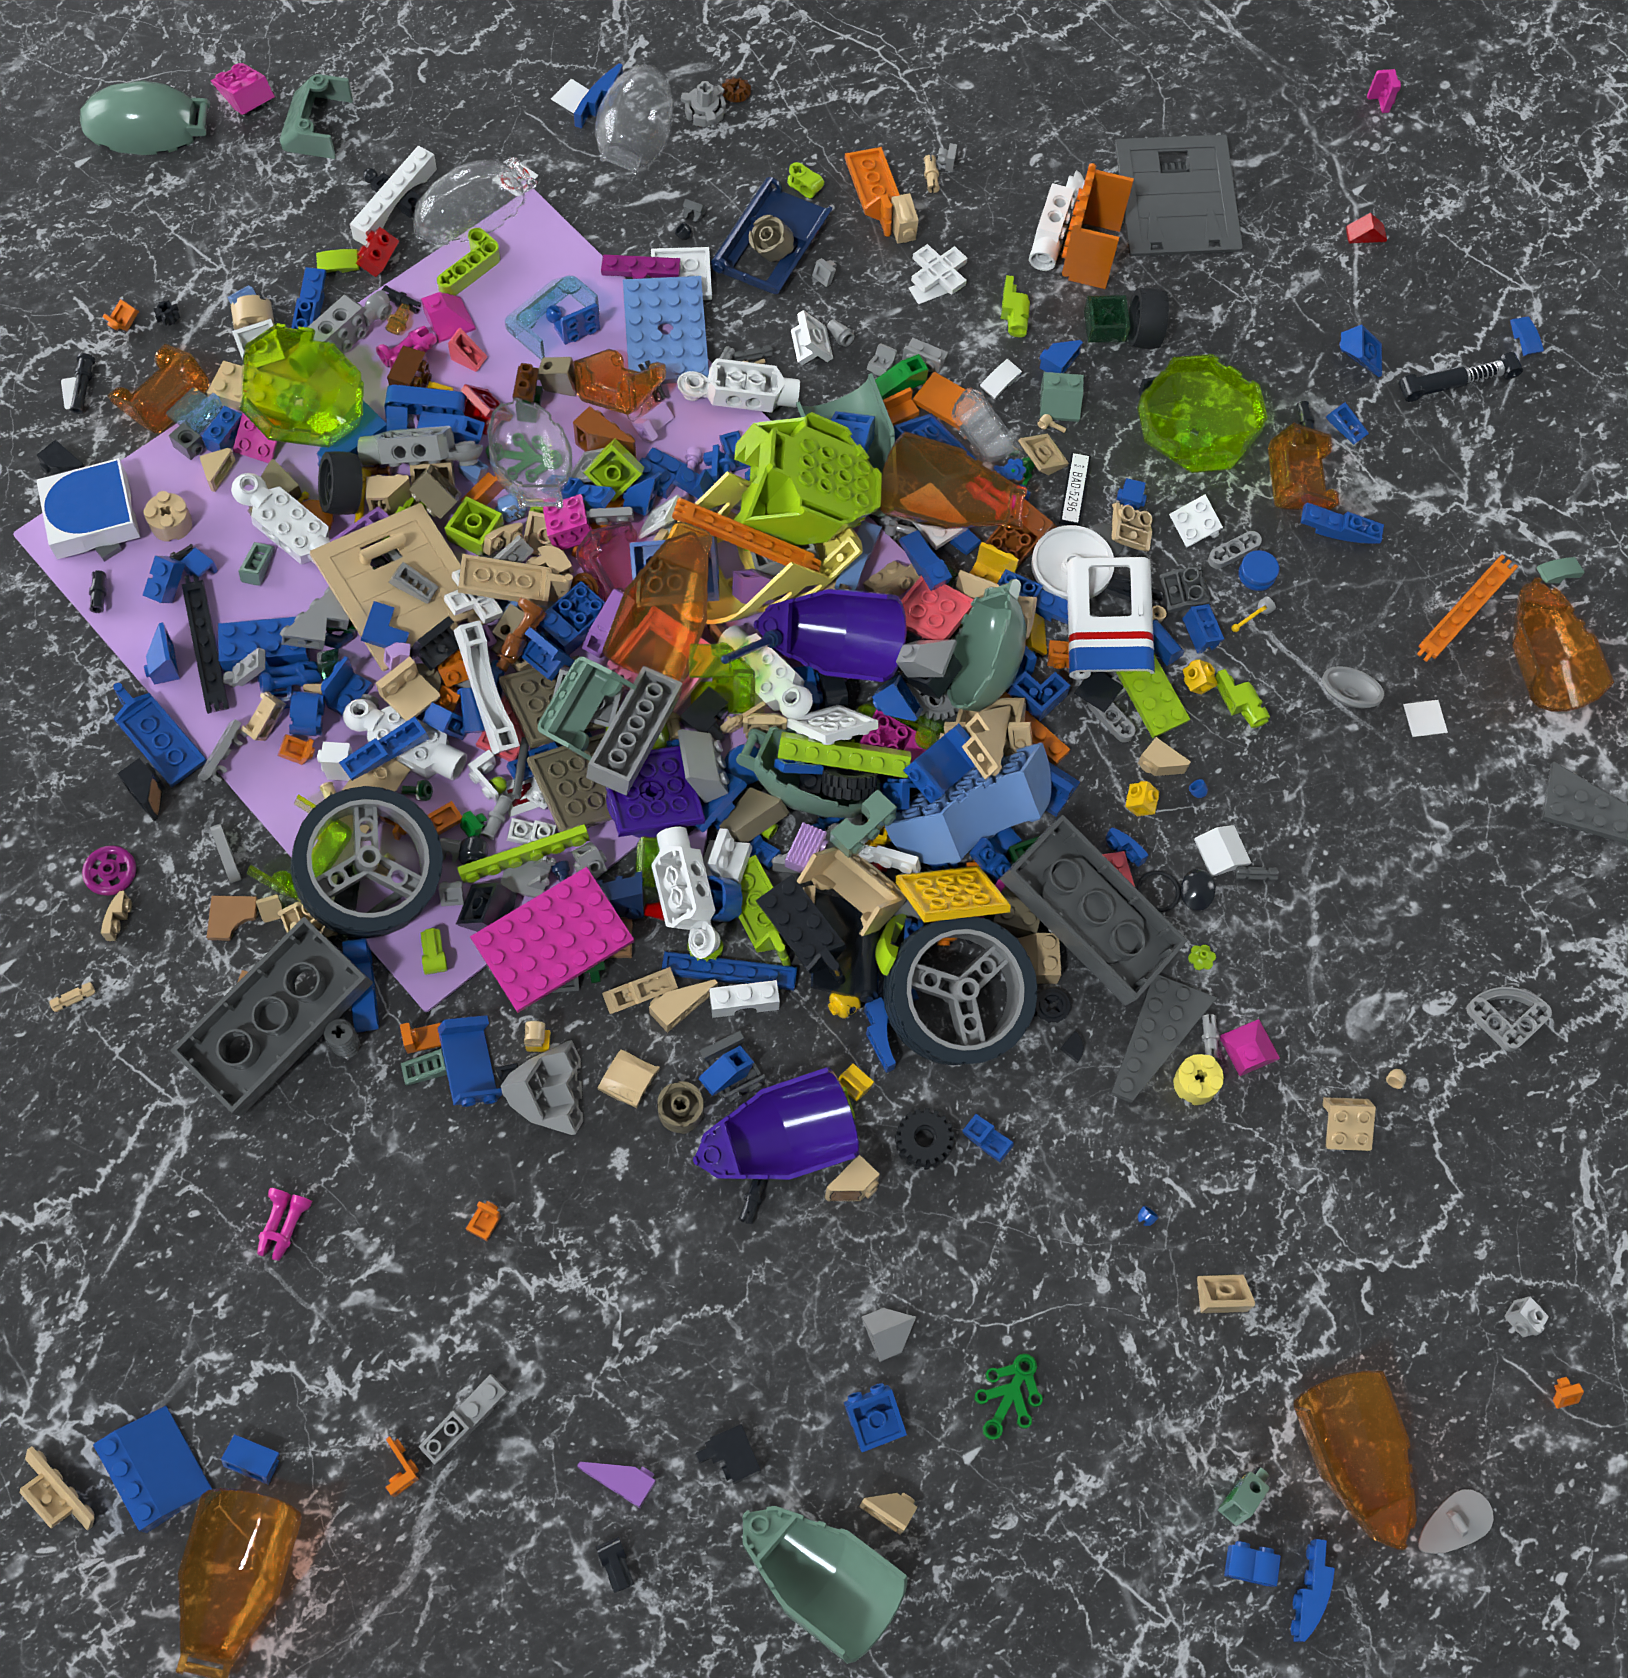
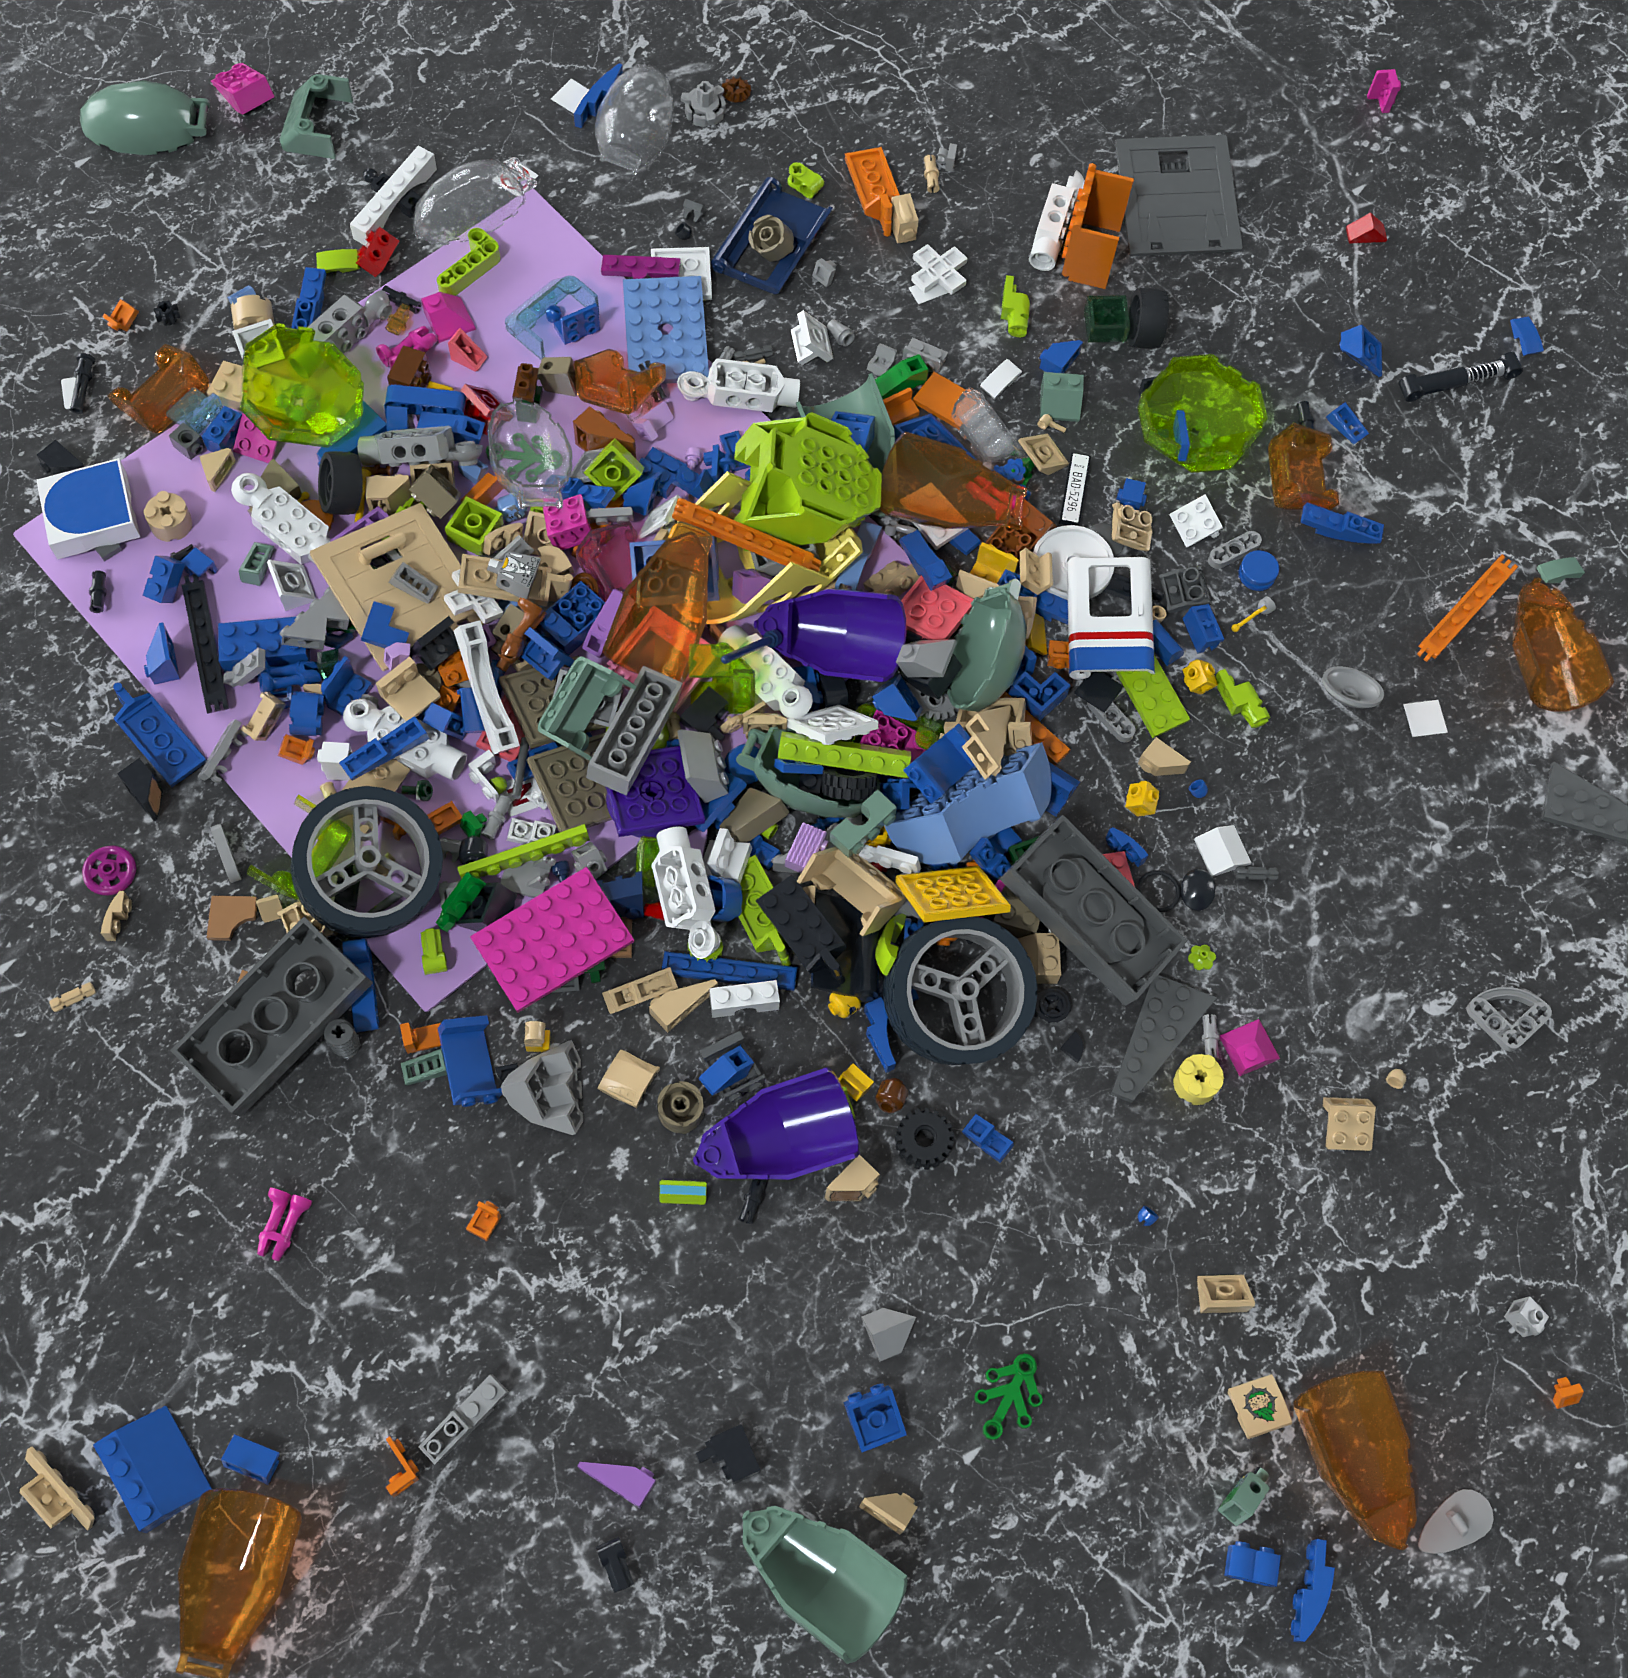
none -> white slope [267,560,316,611]
none -> green hinge [435,872,486,932]
none -> light grey torso [487,552,541,599]
none -> lime slope [659,1180,707,1205]
none -> reddish brown head [875,1078,908,1113]
none -> tan bracket [1020,548,1053,595]
none -> blue tile [1173,410,1190,461]
none -> tan slope [1228,1374,1292,1439]

